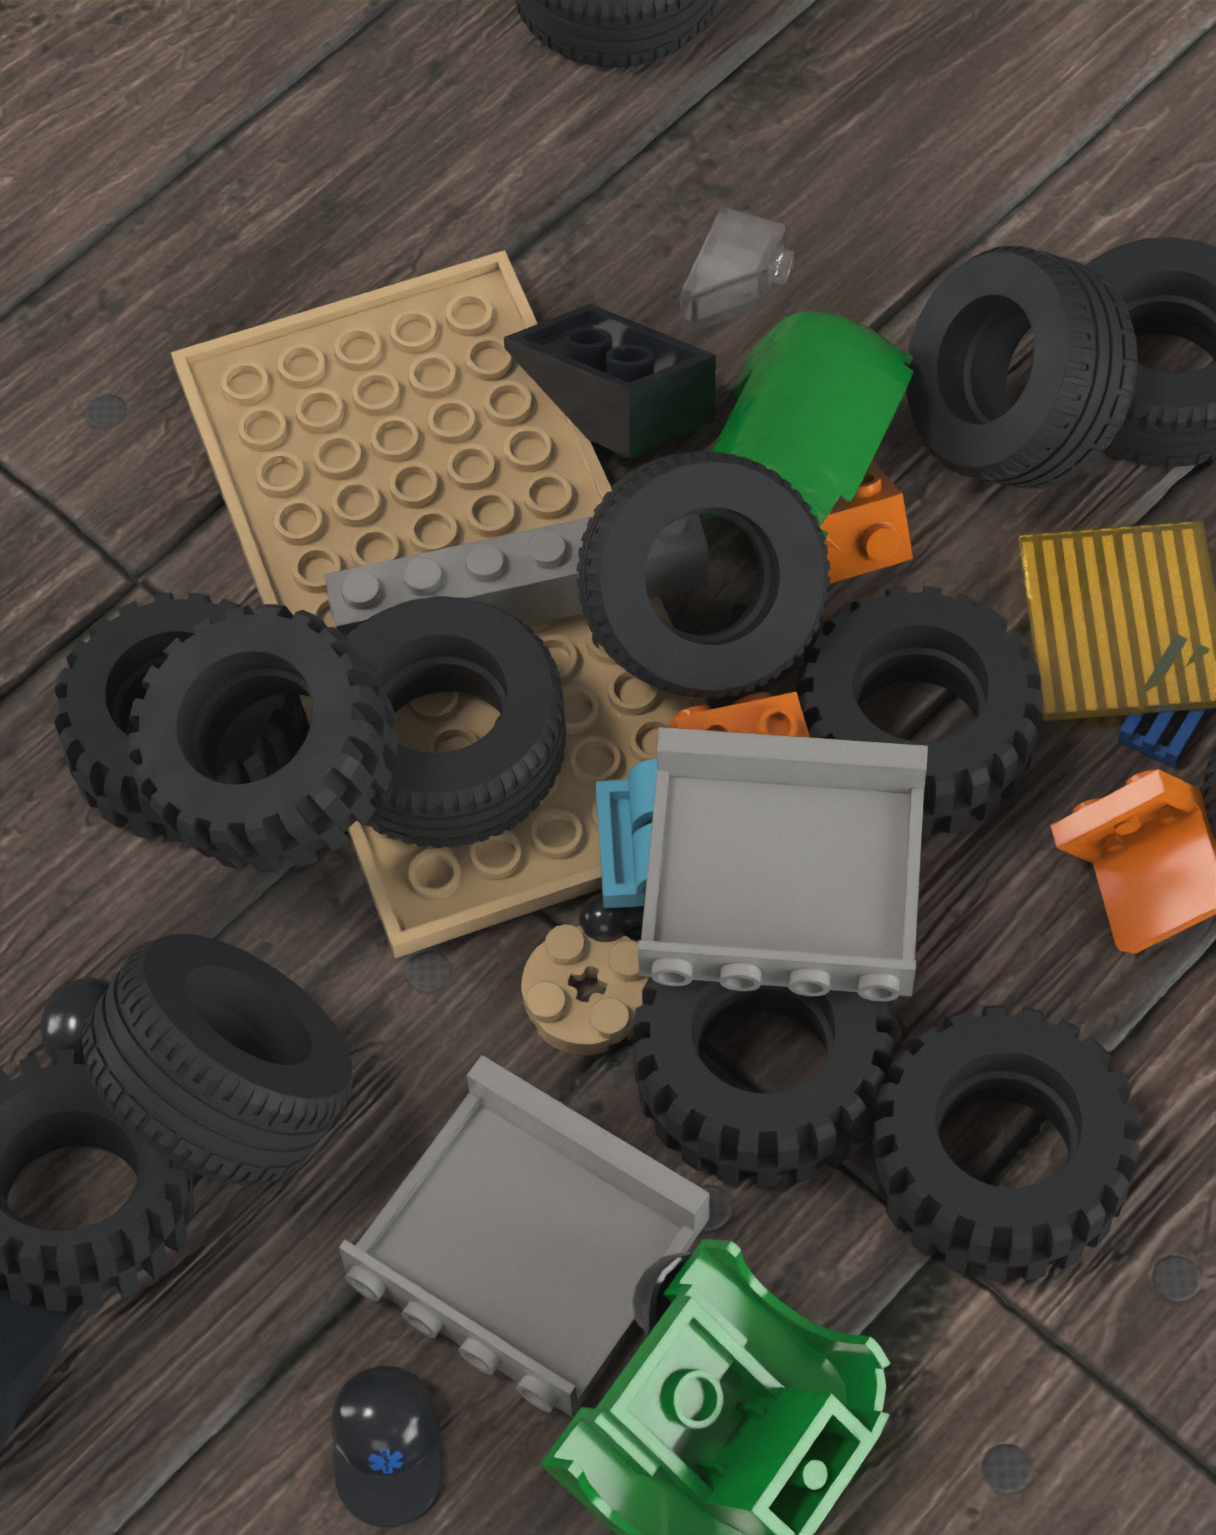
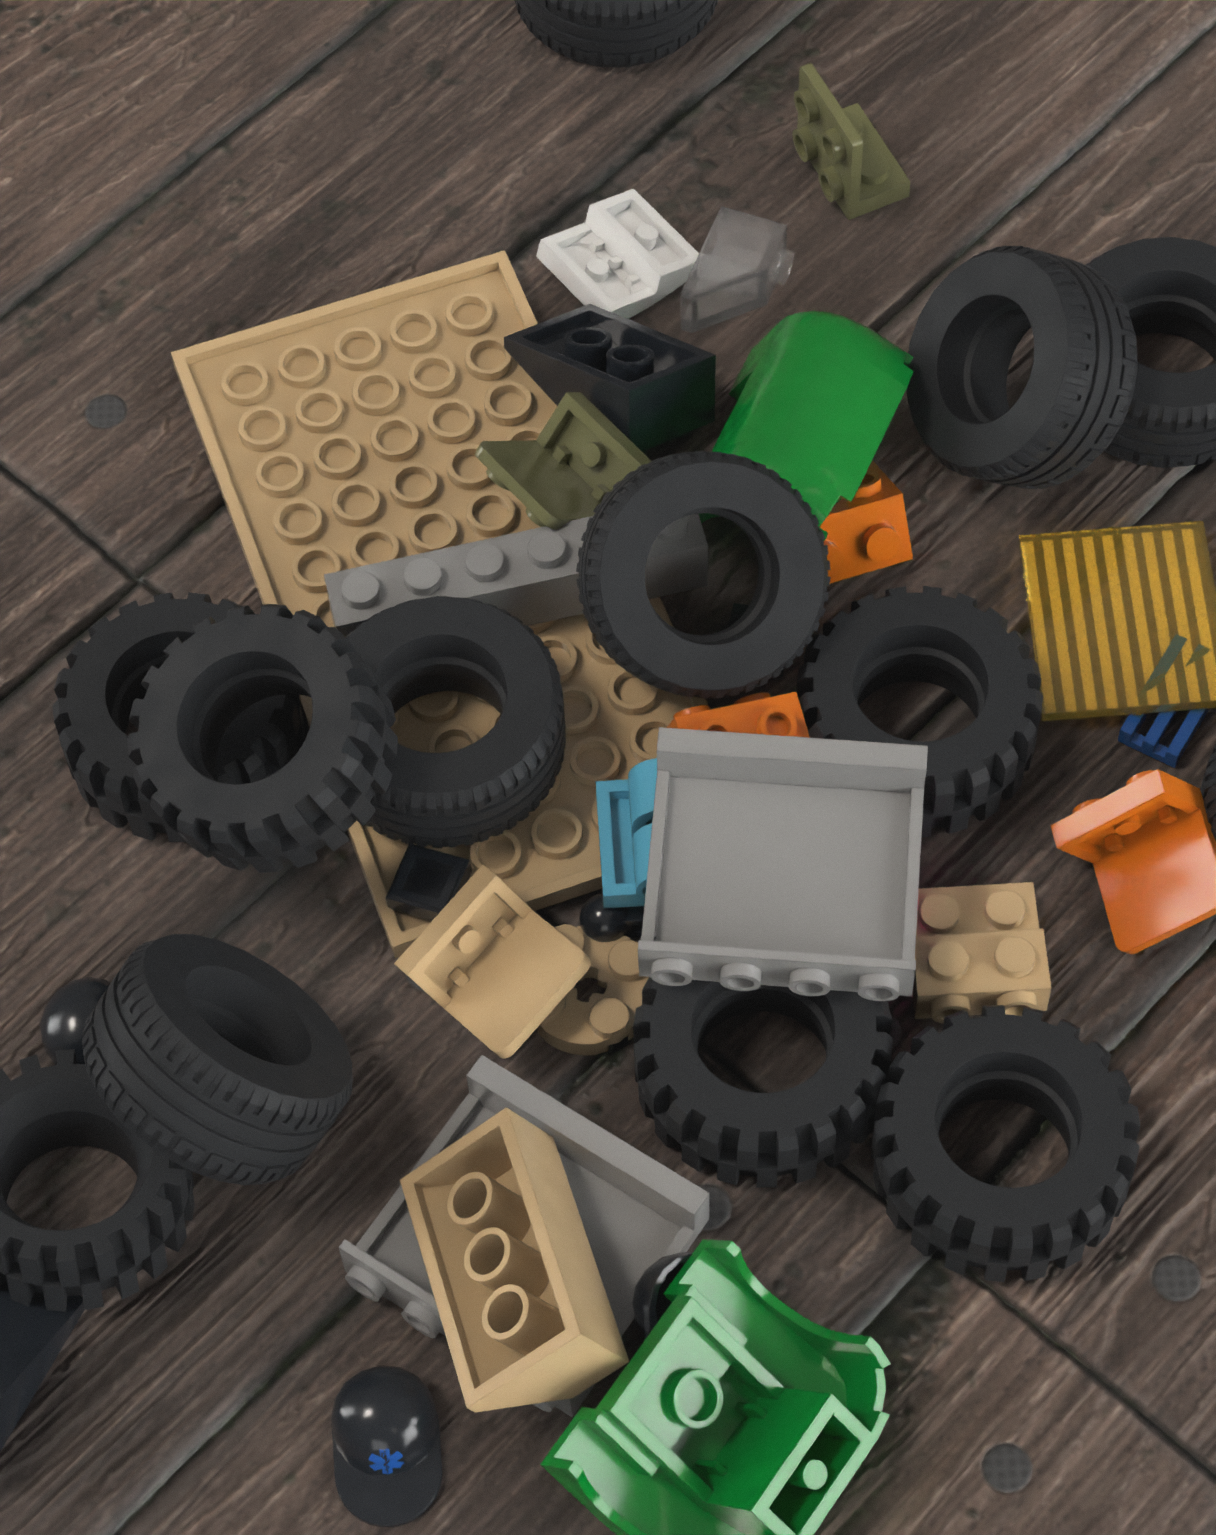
none -> black tile [386,843,472,921]
none -> tan bracket [394,865,591,1059]
none -> tan slope [400,1107,629,1413]
none -> olive bracket [475,392,652,530]
none -> white slope [536,189,705,319]
none -> olive bracket [792,63,910,220]
none -> tan plate [912,882,1051,1023]

